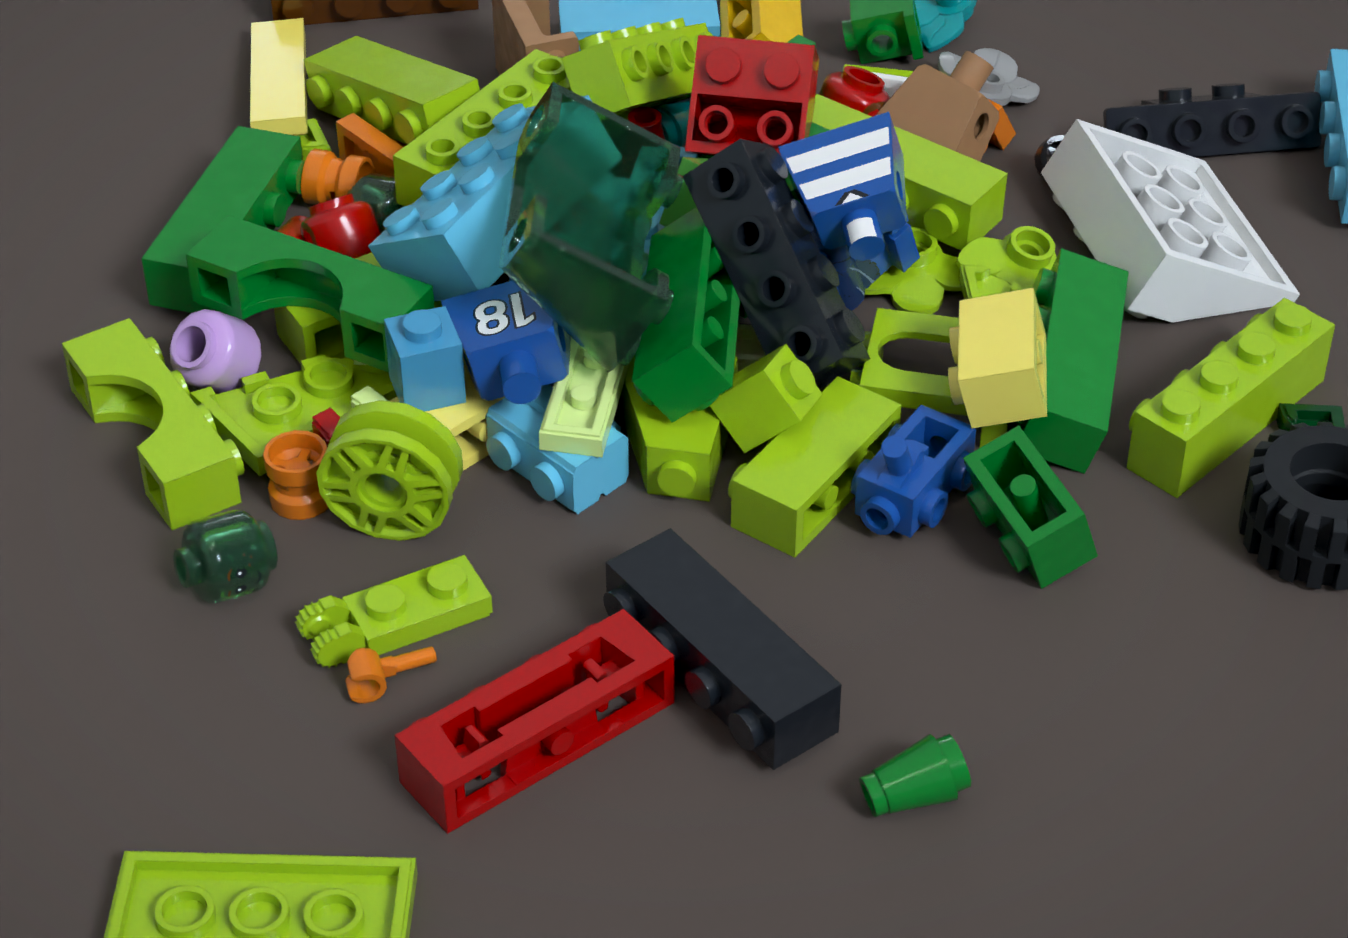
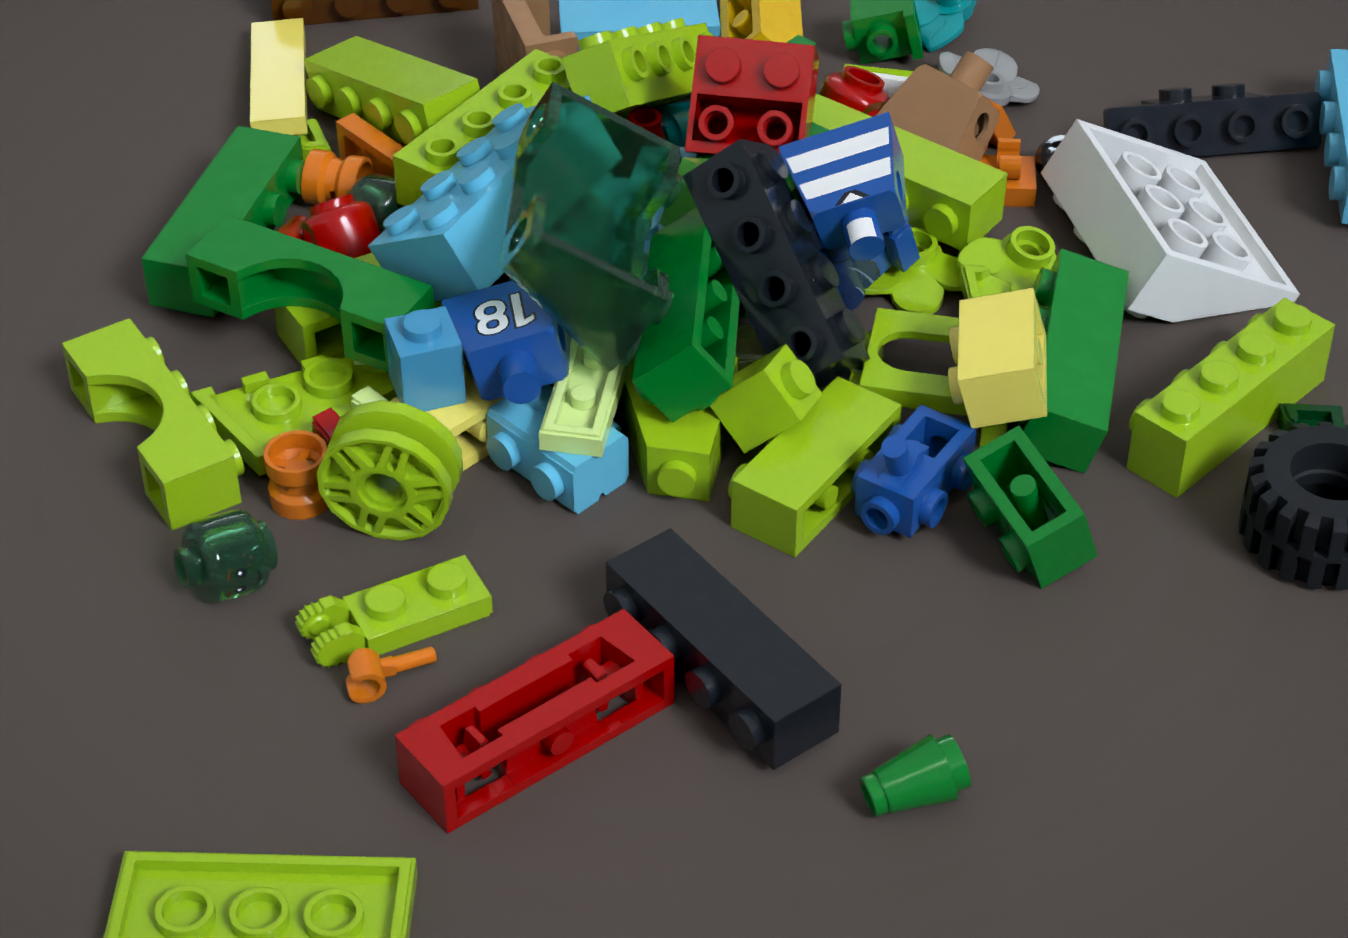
lavender head [169,309,262,394] -> none
none -> orange tile [980,138,1037,207]

